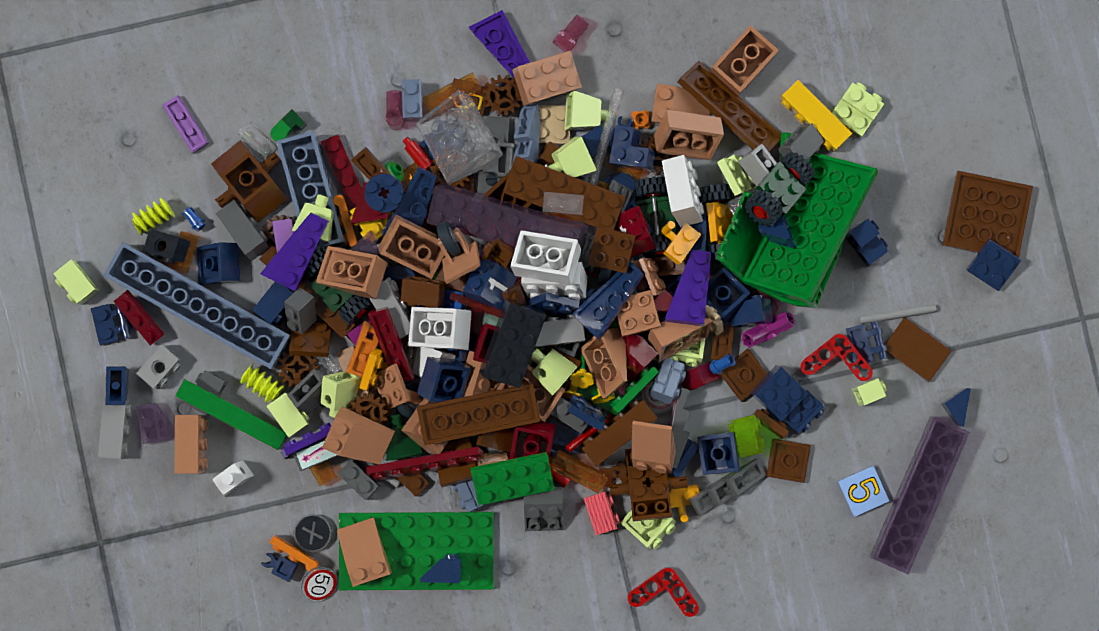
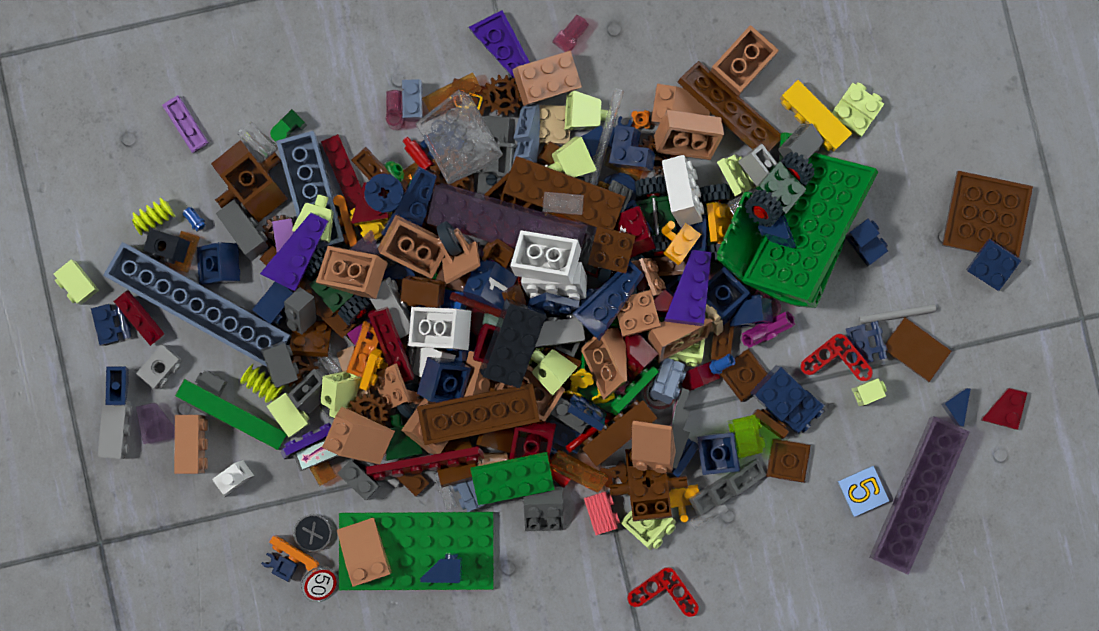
none -> dark grey brick [261,341,299,387]
none -> dark red wing [981,388,1027,430]

